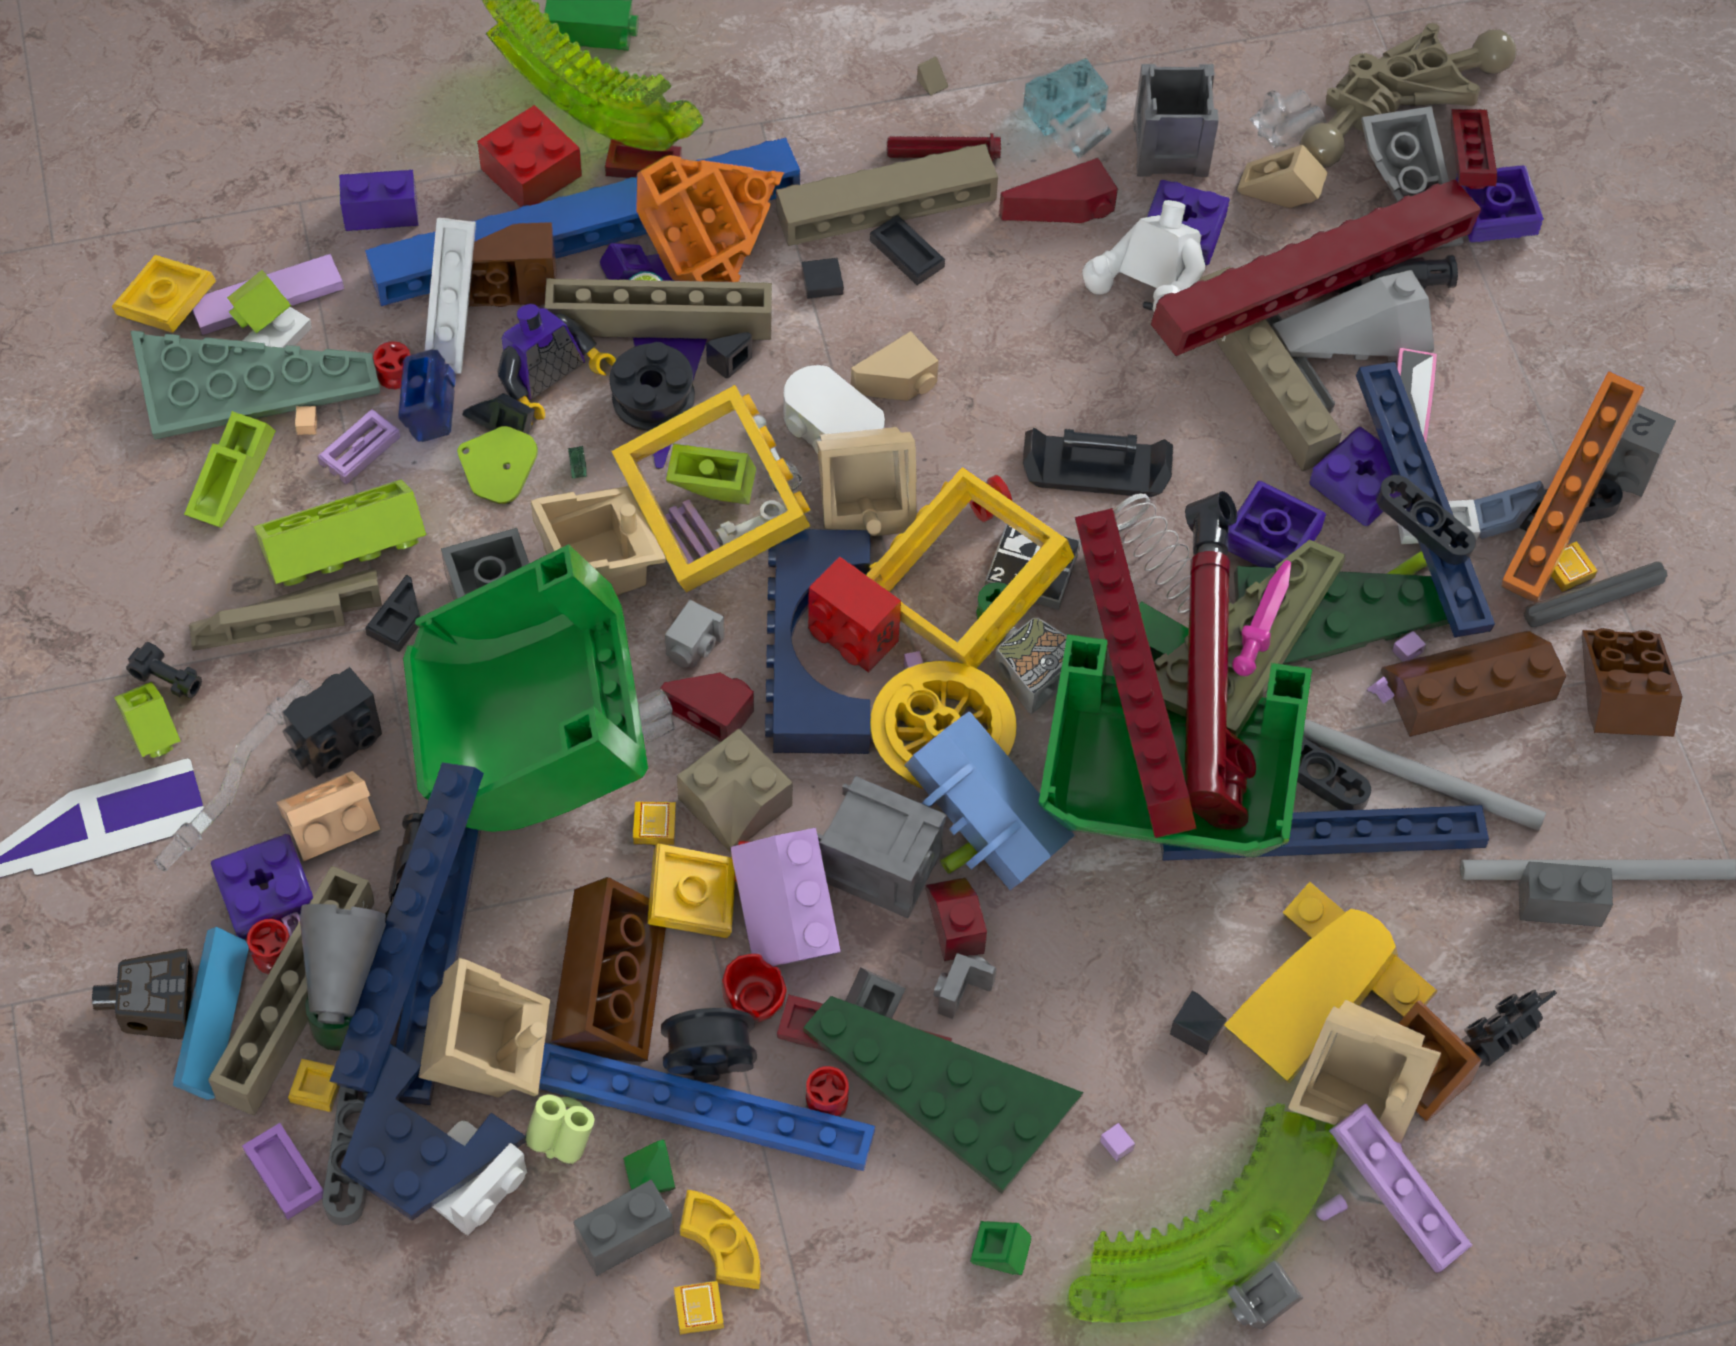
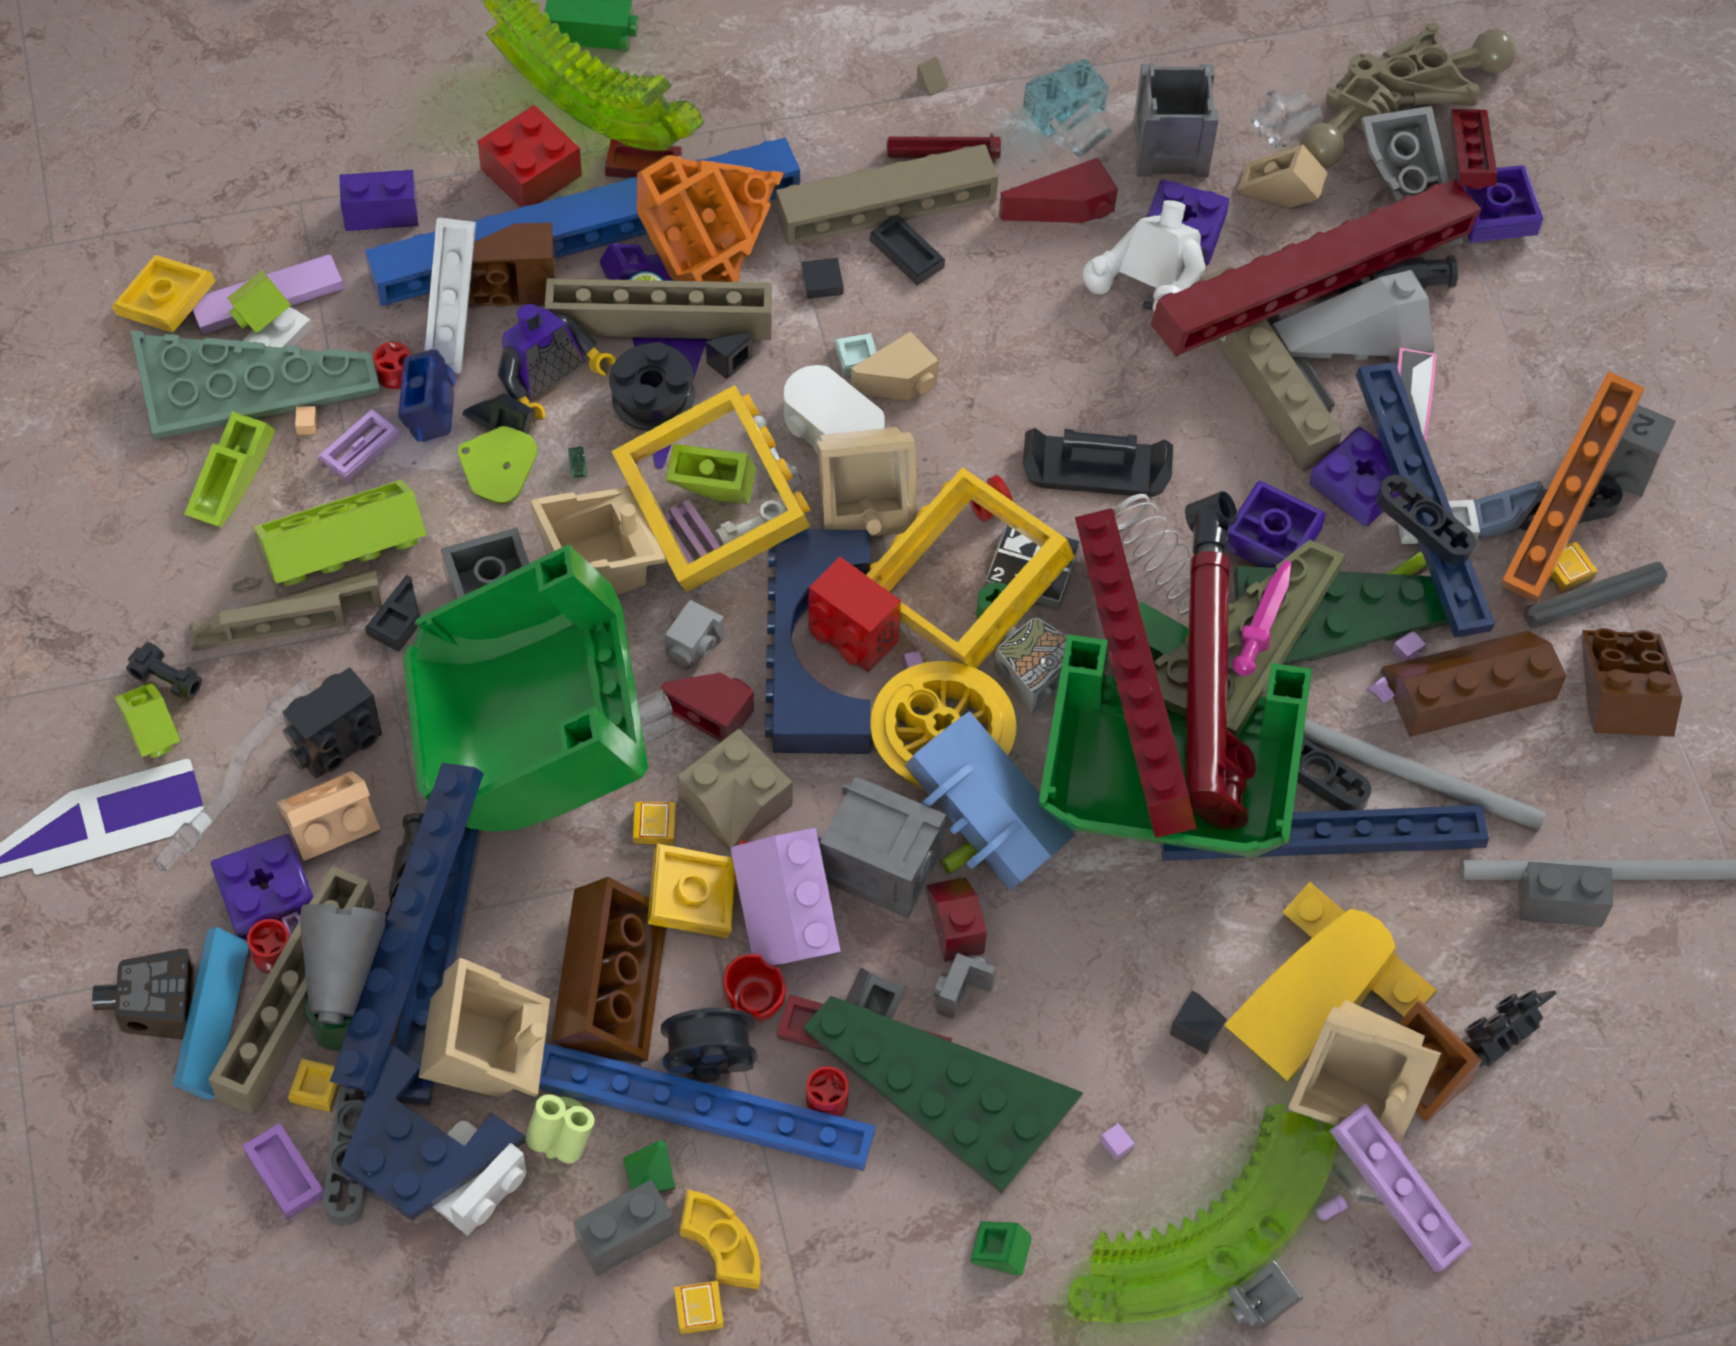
none -> light aqua tile [835,333,876,377]

